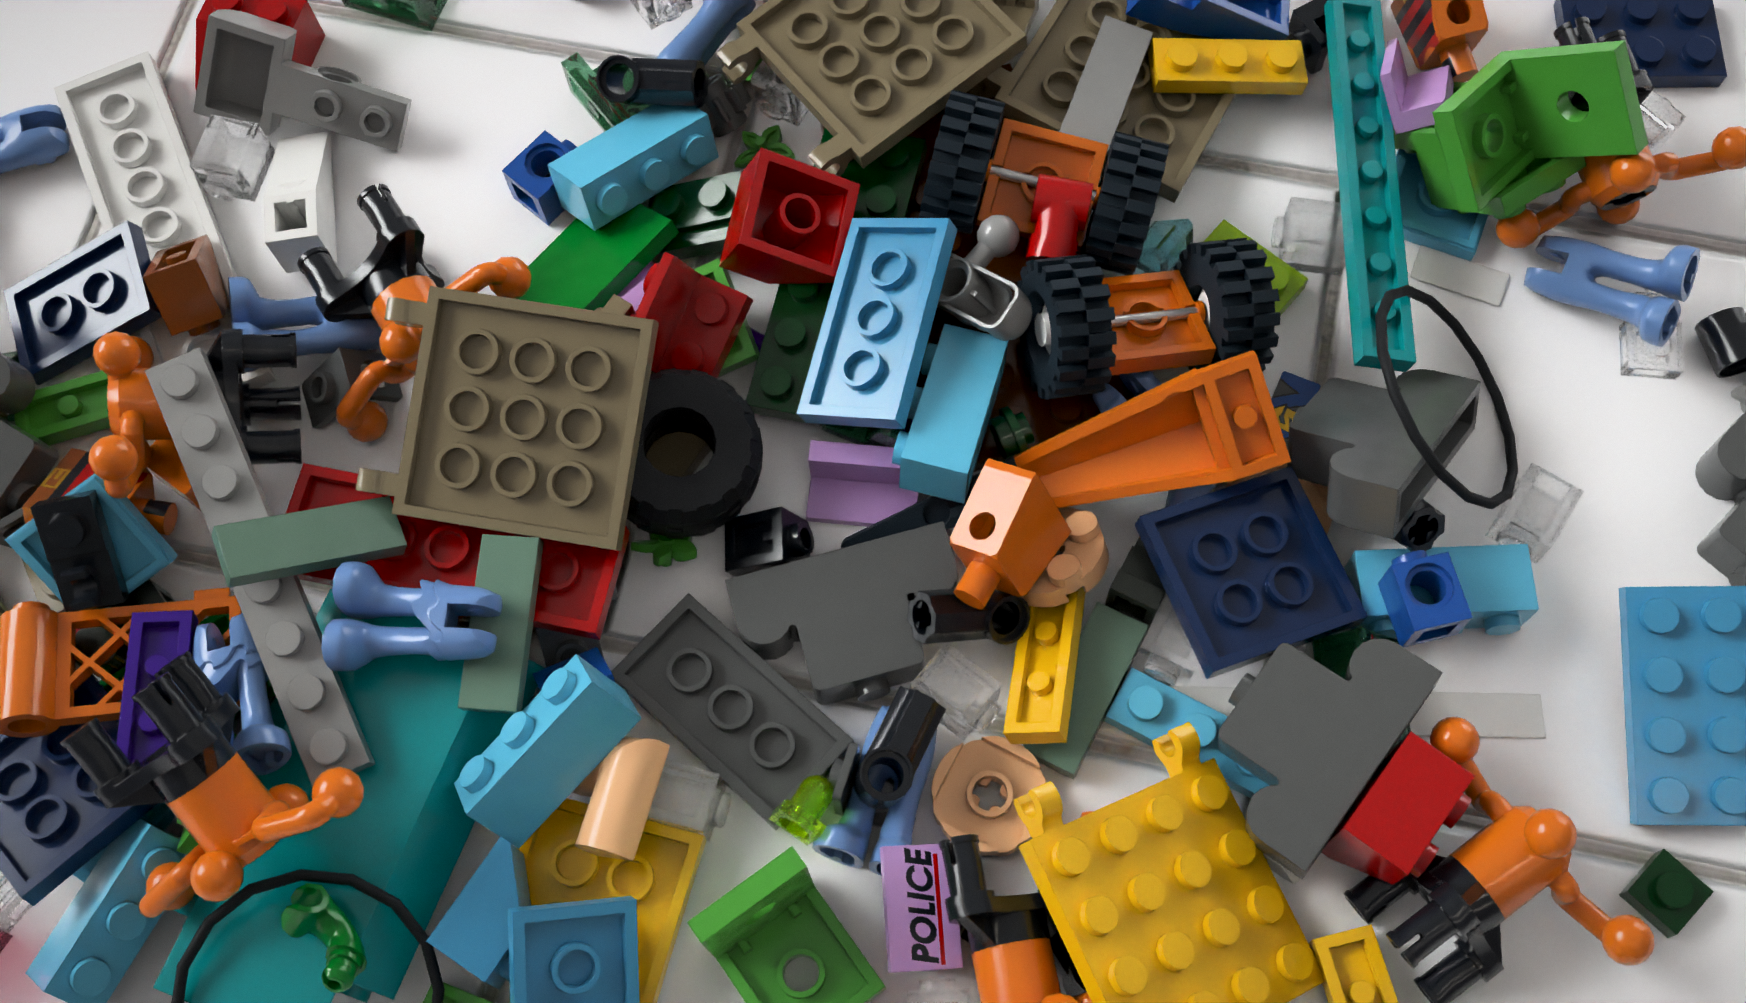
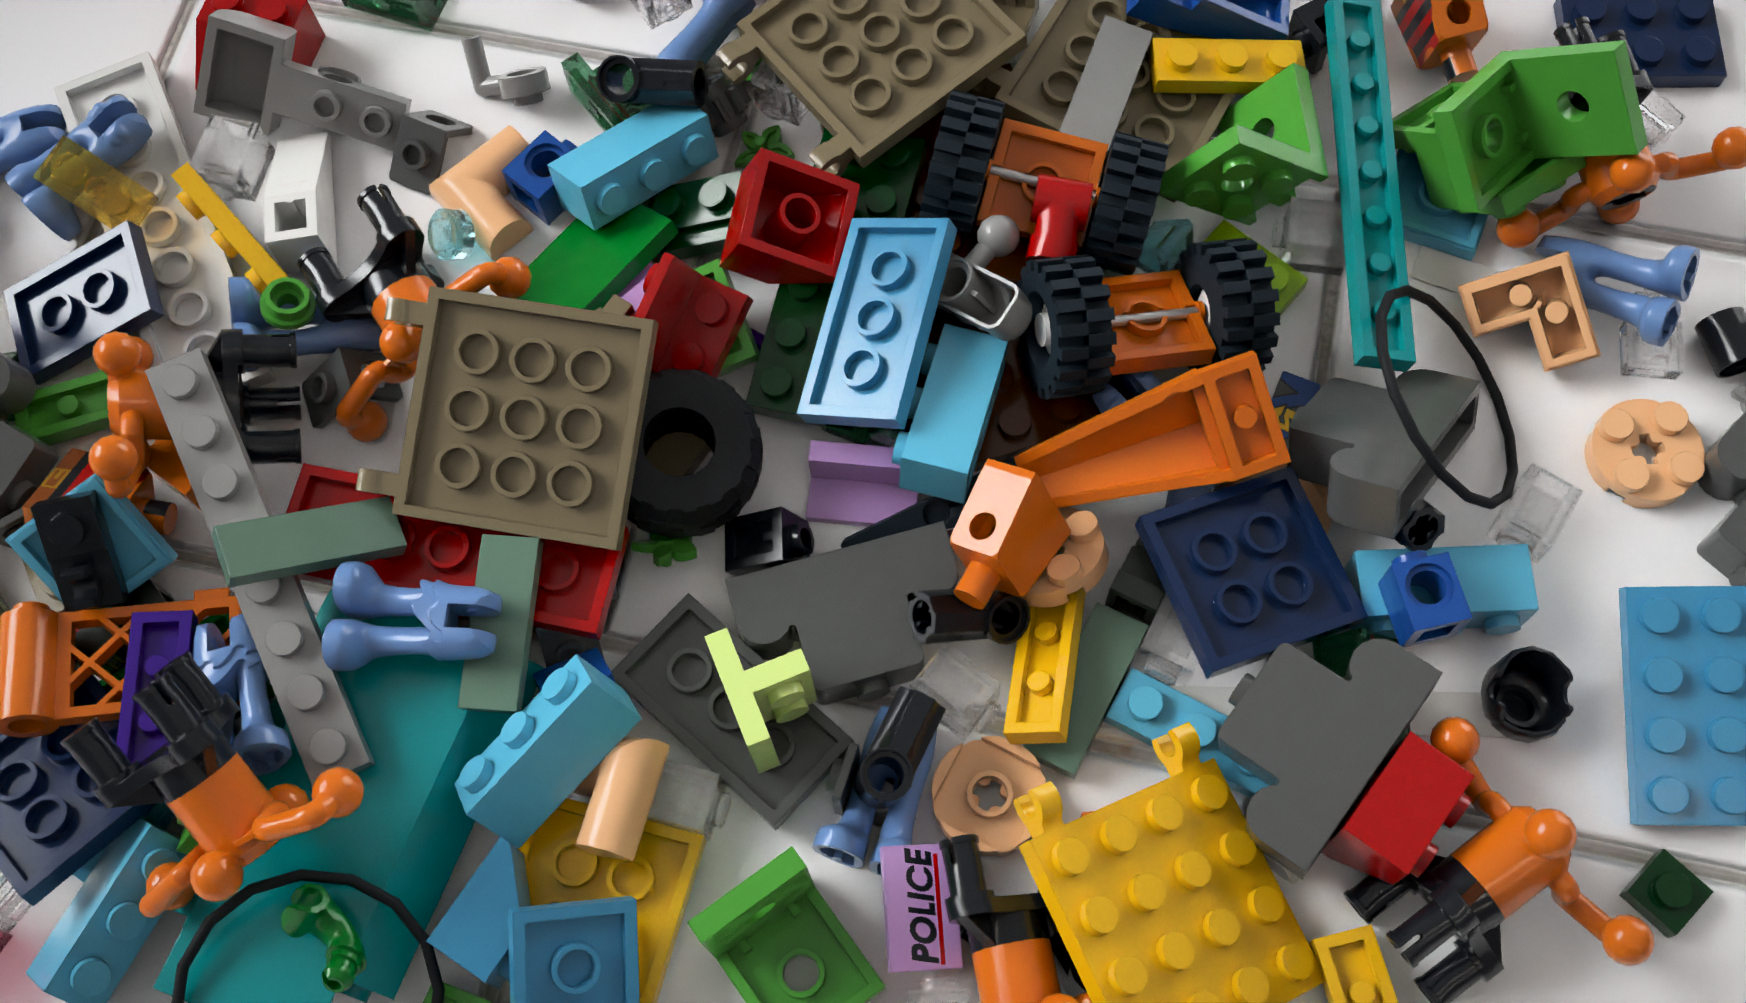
dark orange slope [143,234,229,336] -> none
clear neon green piece [769,775,834,846] -> none
dark green plate [988,406,1035,460] -> none
lavender panel [1380,38,1454,135] -> none
none -> medium blue piece [4,95,153,242]
none -> clear yellow plate [33,135,159,229]
none -> yellow plate [171,162,289,294]
none -> bright green plate [259,277,316,330]
none -> dark grey bracket [389,110,473,195]
none -> clear light blue tile [428,209,475,261]
none -> light nougat brick [429,125,533,261]
none -> light grey plate [461,35,551,106]
none -> yellowish green bracket [704,628,818,774]
none -> bright green bracket [1160,63,1329,226]
none -> light nougat brick [1458,250,1601,372]
none -> black hair [1481,646,1574,743]
none -> light nougat plate [1584,399,1705,509]

